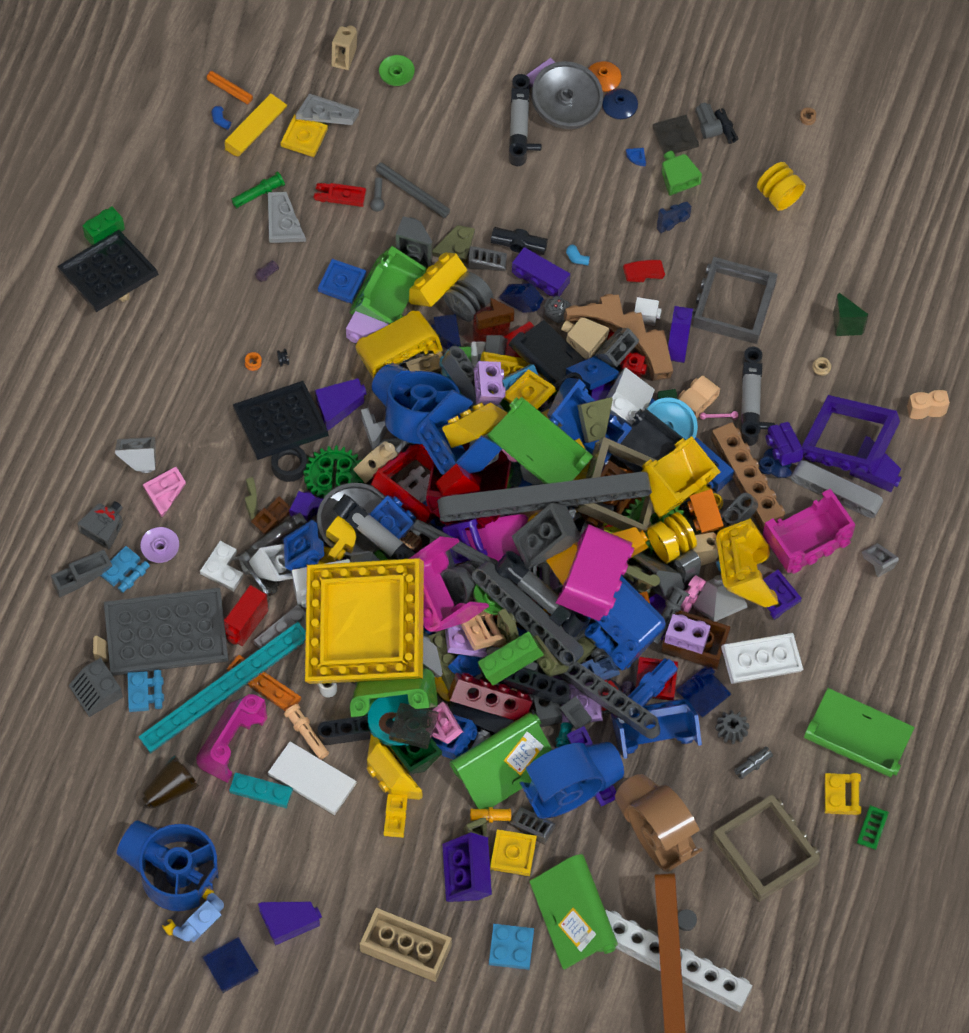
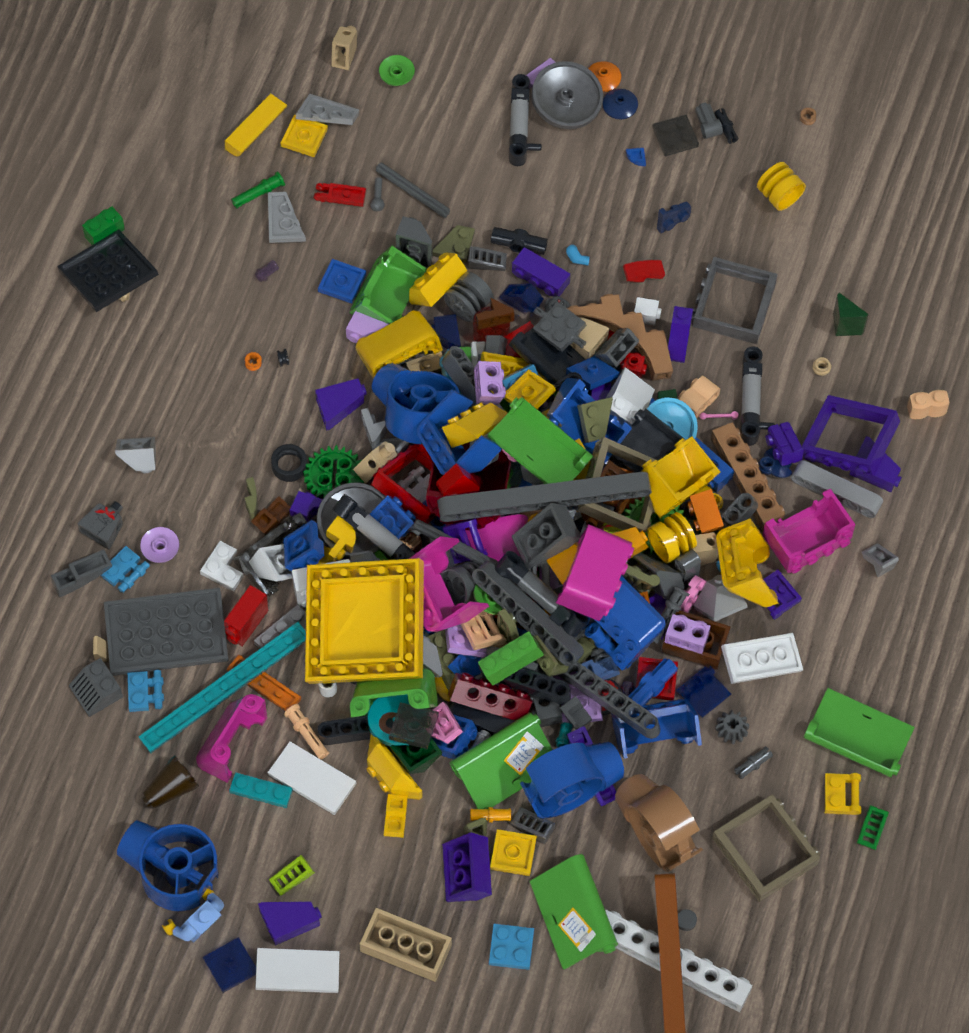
bright pink wing [143,467,186,517] -> none
orange axle [207,71,253,104] -> none
blue arm [211,106,232,130] -> none
black plate [233,381,329,460] -> none
bright green torso [661,151,702,196] -> none
none -> white tile [255,948,339,993]
none -> lime slope [269,855,315,896]
none -> dark grey plate [533,302,587,352]

